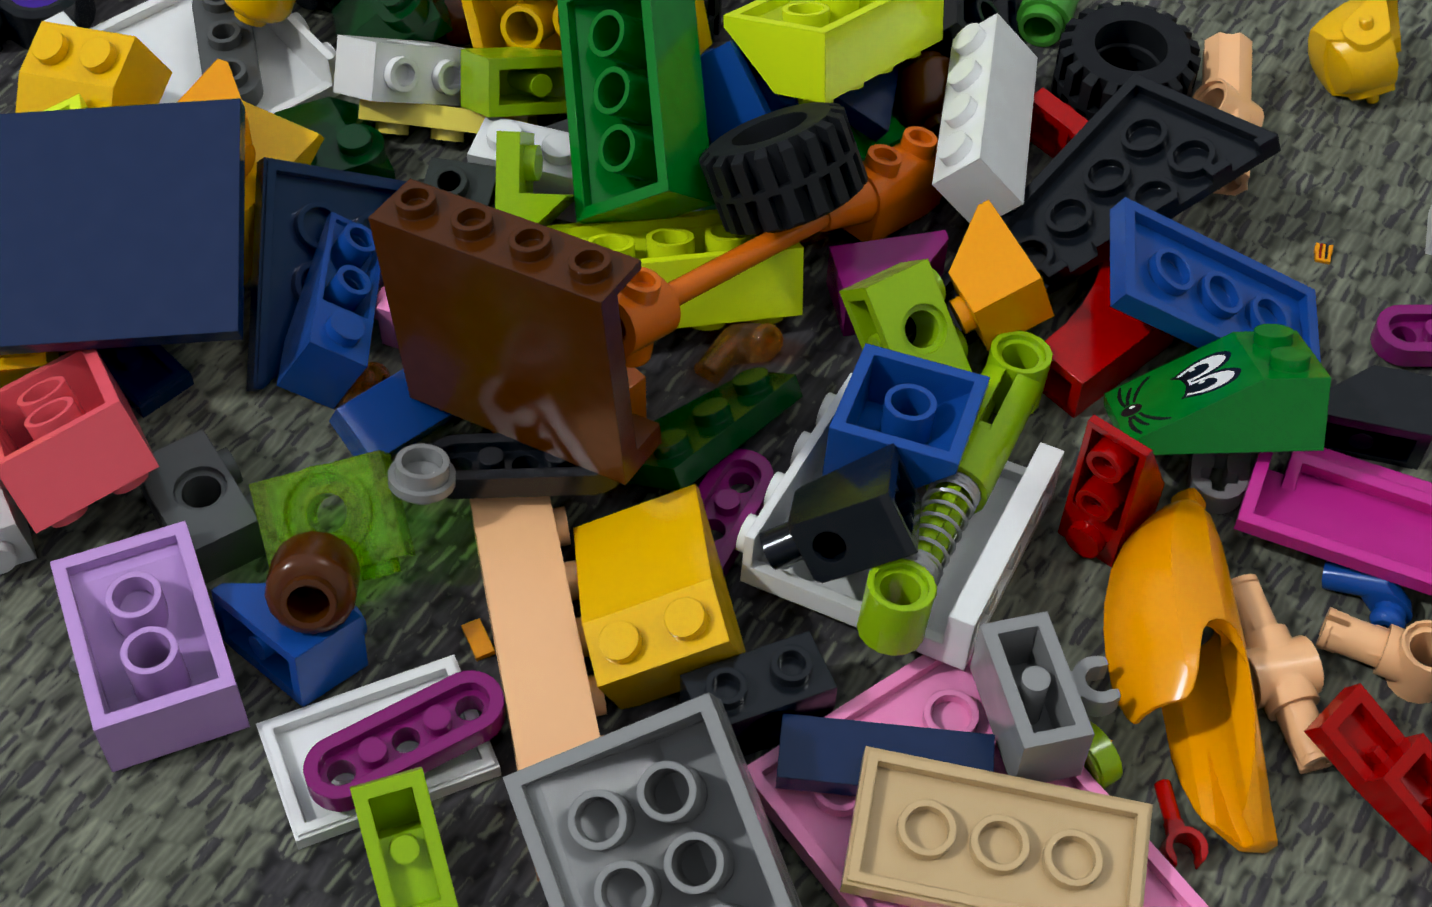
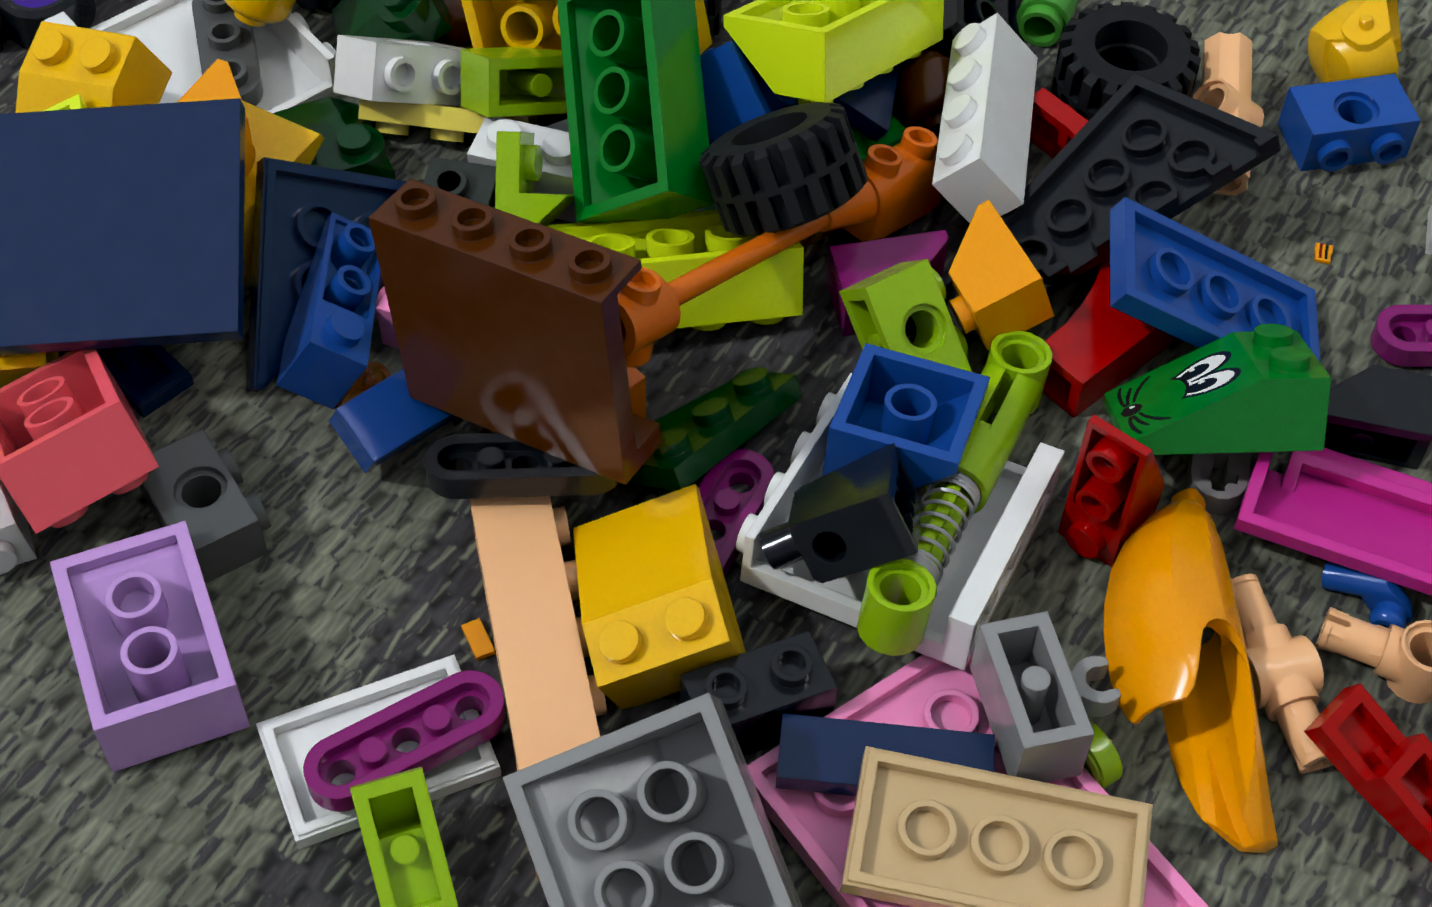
blue slope [211,583,368,707] -> none
clear neon green brick [249,450,416,581] -> none
reddish brown head [264,530,361,635] -> none
light grey plate [388,443,456,505] -> none
clear orange arm [694,323,784,385] -> none
red hand [1154,779,1208,870] -> none
none -> blue brick [1277,73,1421,172]

